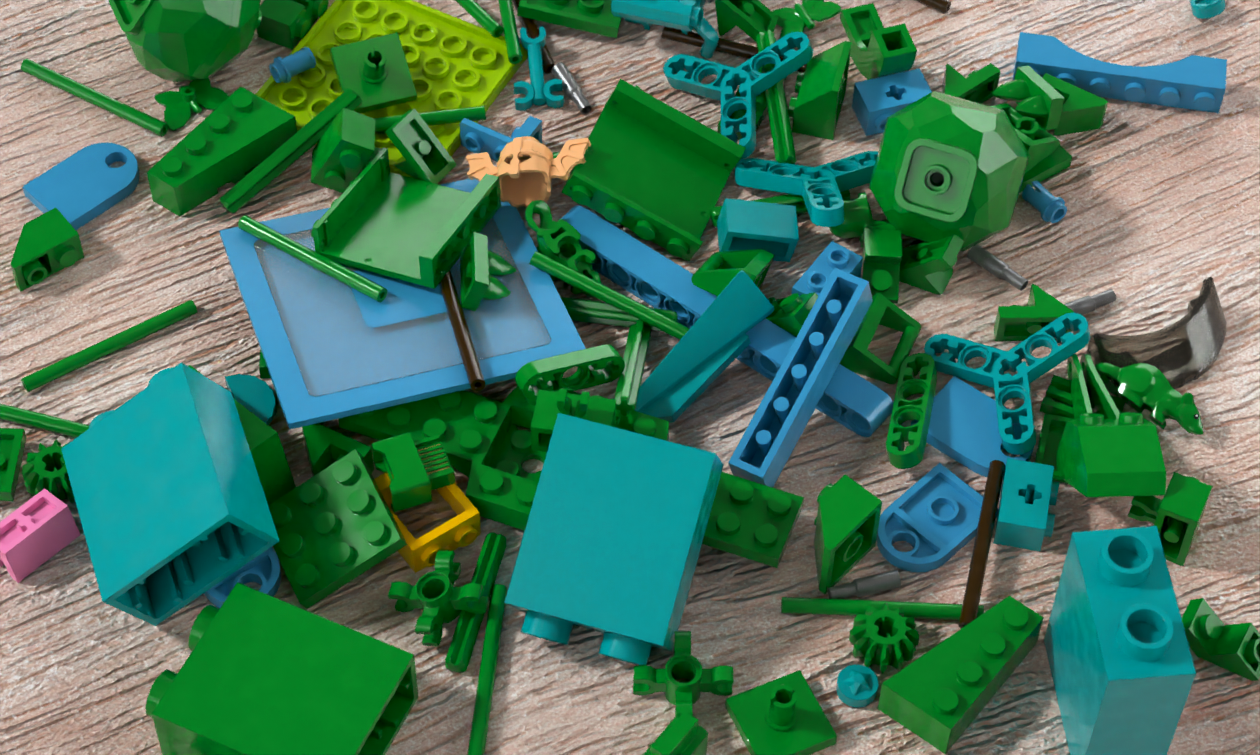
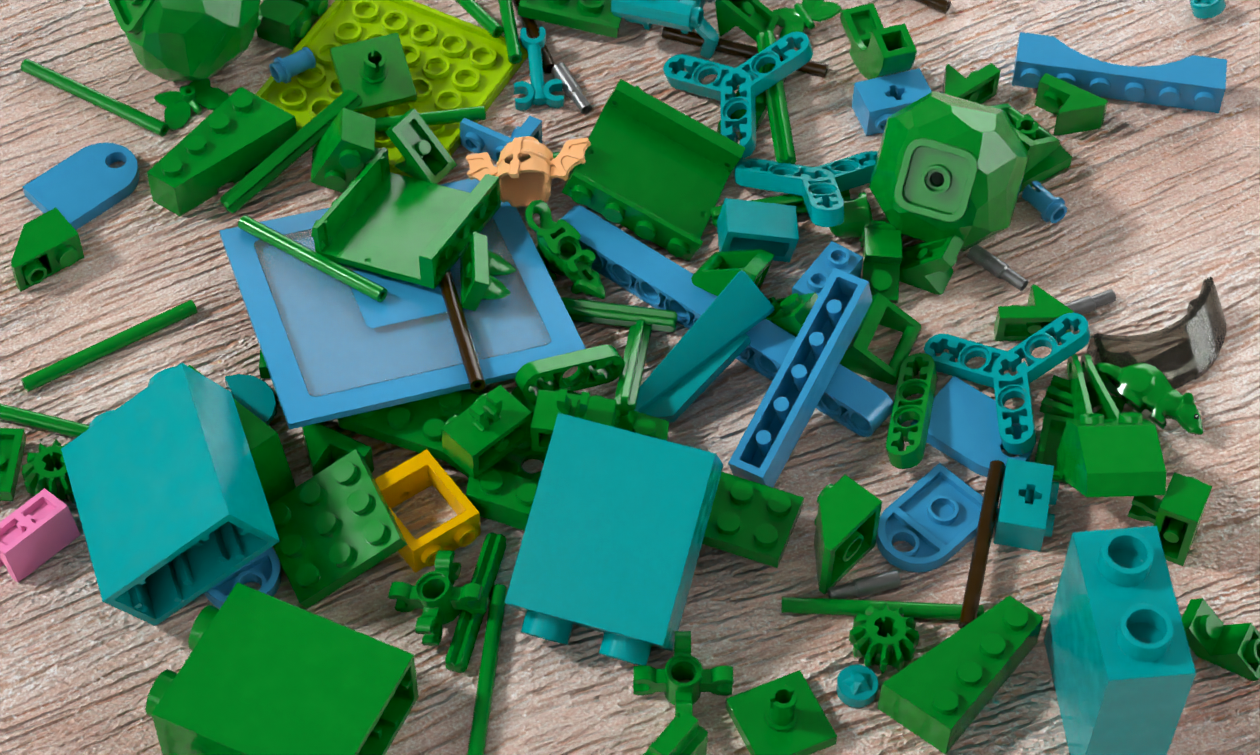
green piece [372,432,455,512] -> none
green piece [529,251,690,340] -> none
green slope [788,41,852,140] -> none
green tile [992,66,1065,130] -> none
none -> green brick [441,385,532,479]

